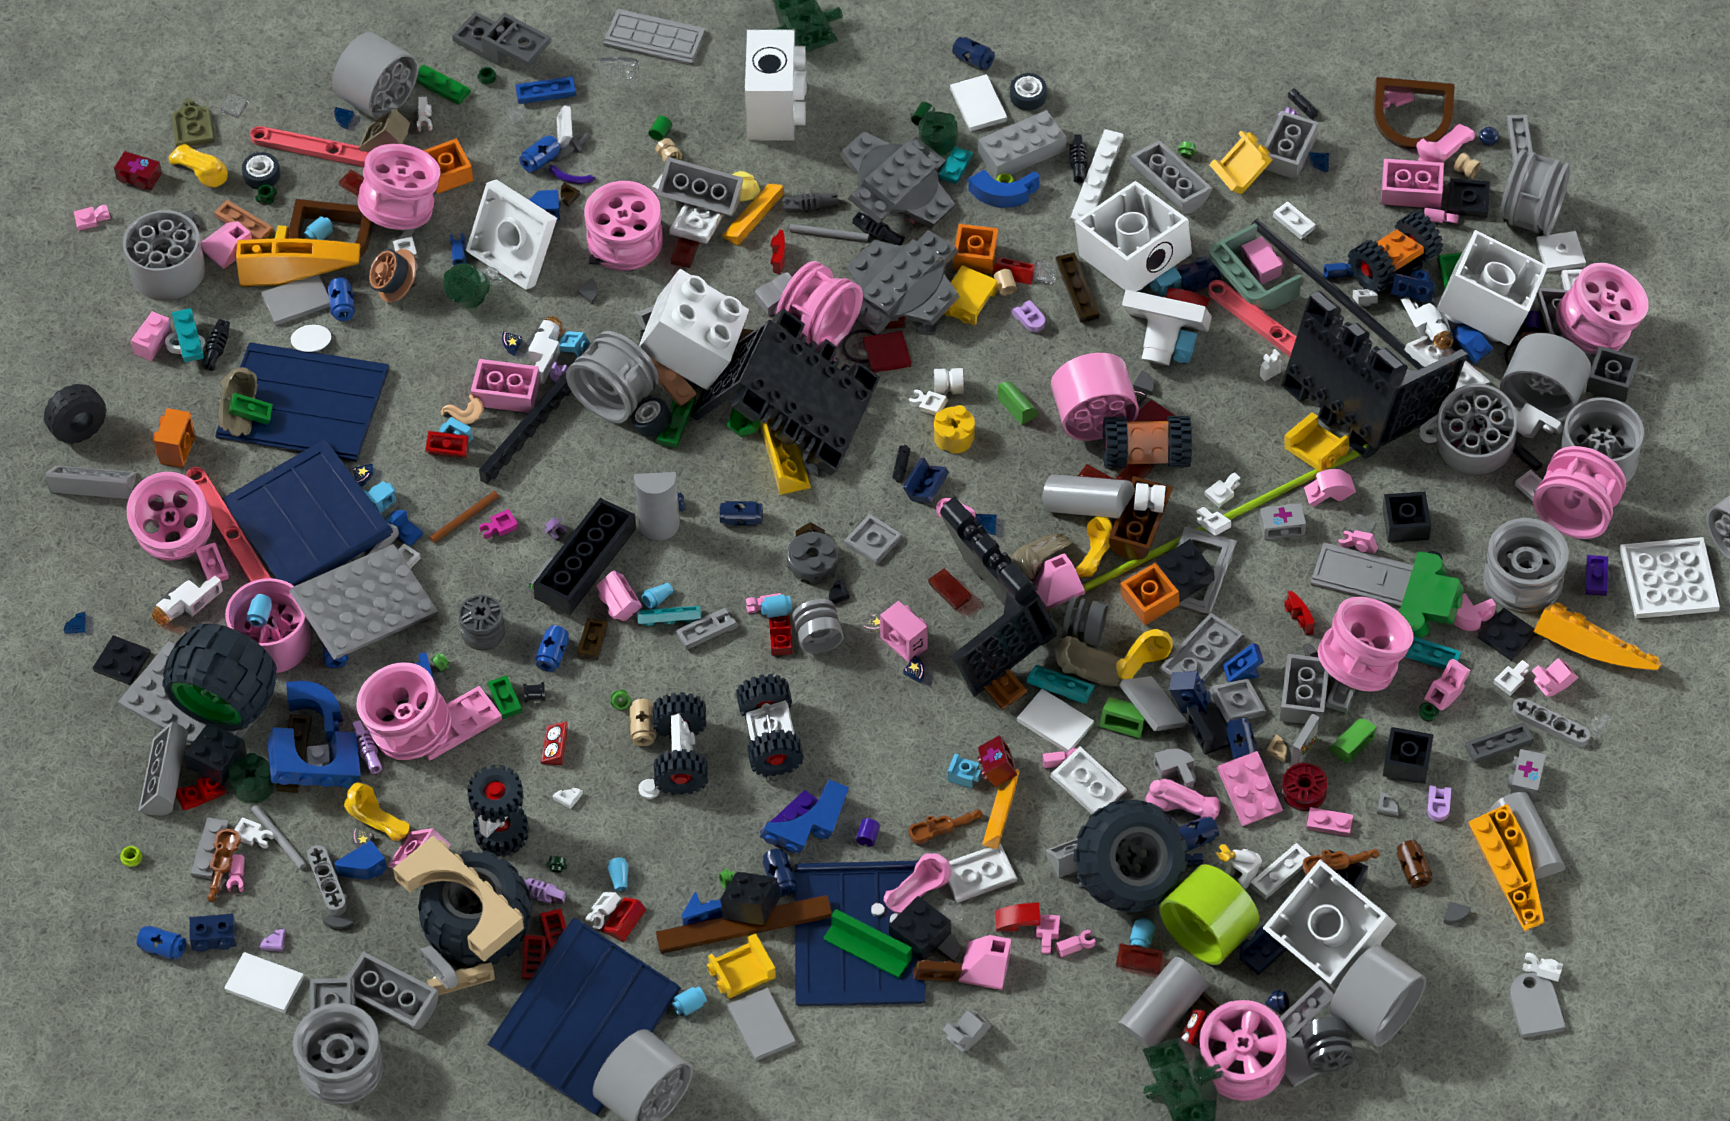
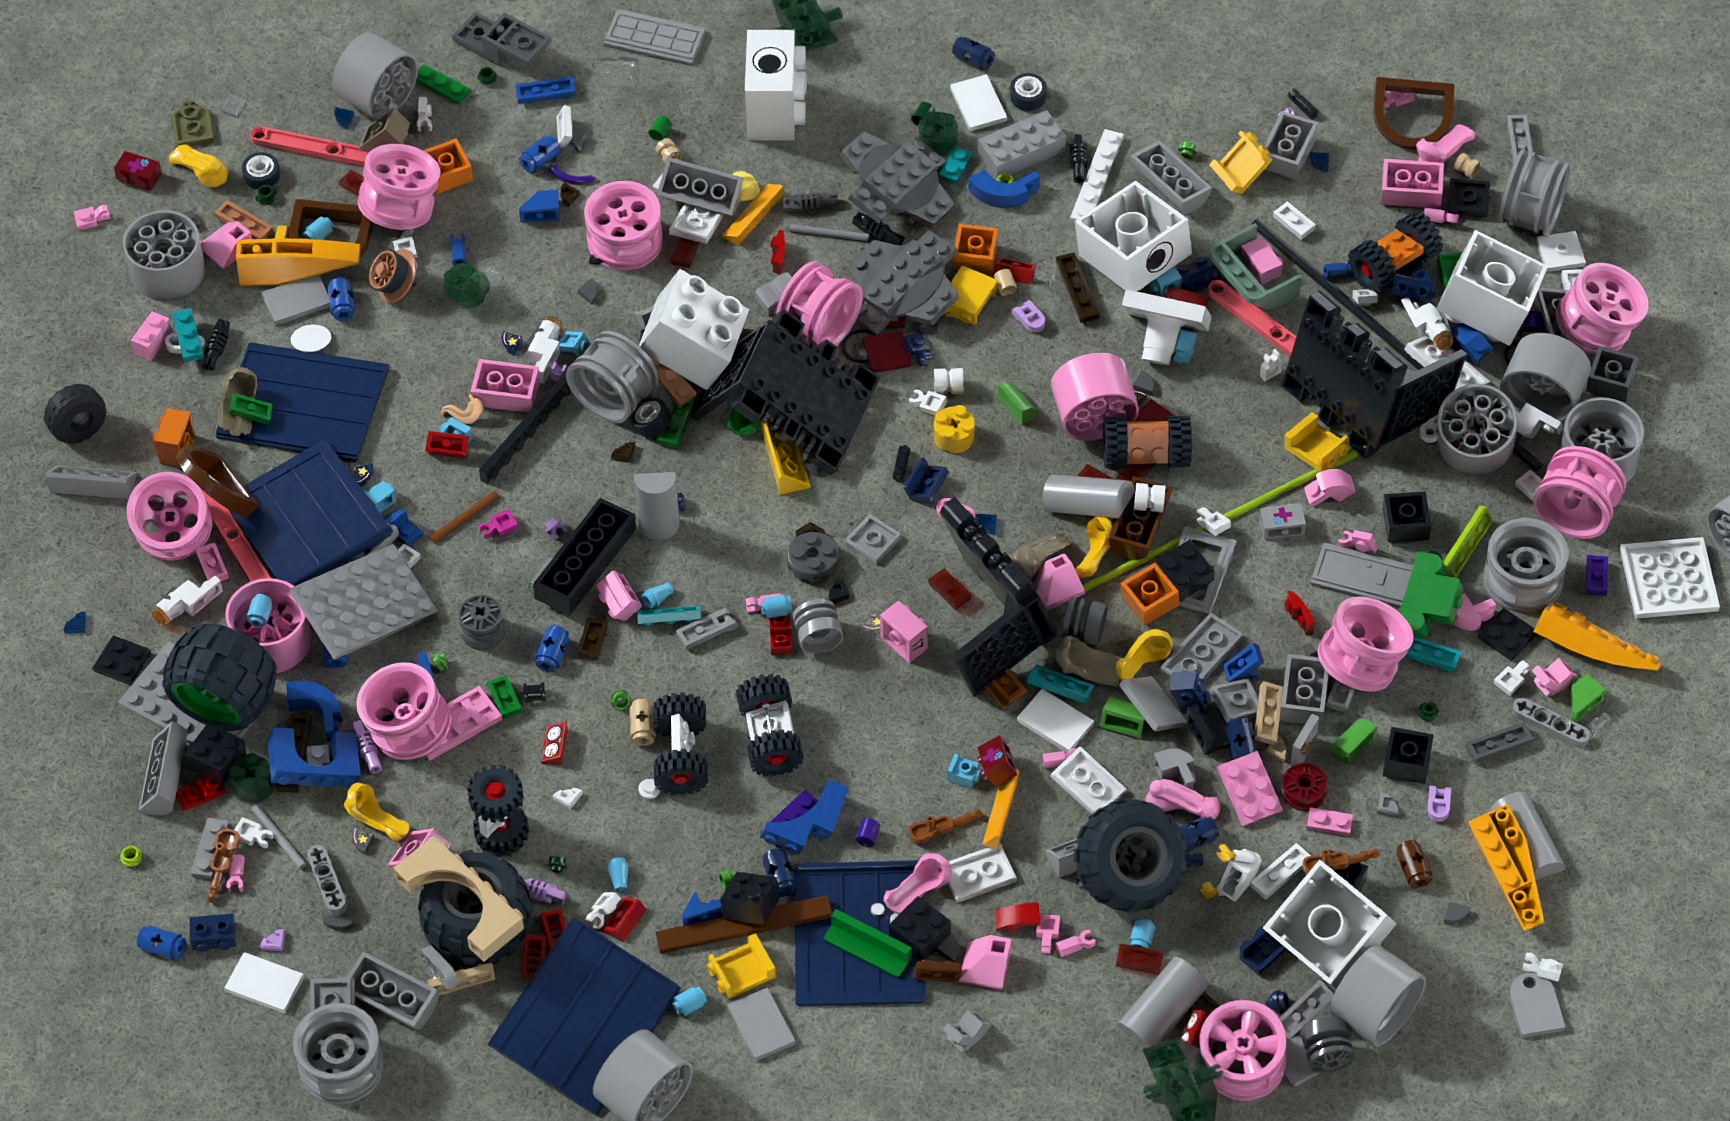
blue slope [334,840,387,880] -> none
white piece [466,179,557,290] -> none
dark blue piece [720,501,763,526] -> none
clear blue tile [903,655,925,683] -> none
lime wheel [1159,865,1260,965] -> none
white plate [1205,472,1240,507] -> none
bright pink brick [1424,659,1471,710] -> none
dark blue plate [1479,127,1499,146] -> none
light grey brick [1508,749,1546,801] -> none
none -> reddish brown window [175,445,260,519]
none -> dark brown tile [611,442,636,462]
none -> dark blue plate [902,333,932,366]
none -> tan plate [1254,681,1283,745]
none -> lime tile [1443,506,1493,578]
none -> bright green slope [1570,674,1606,723]

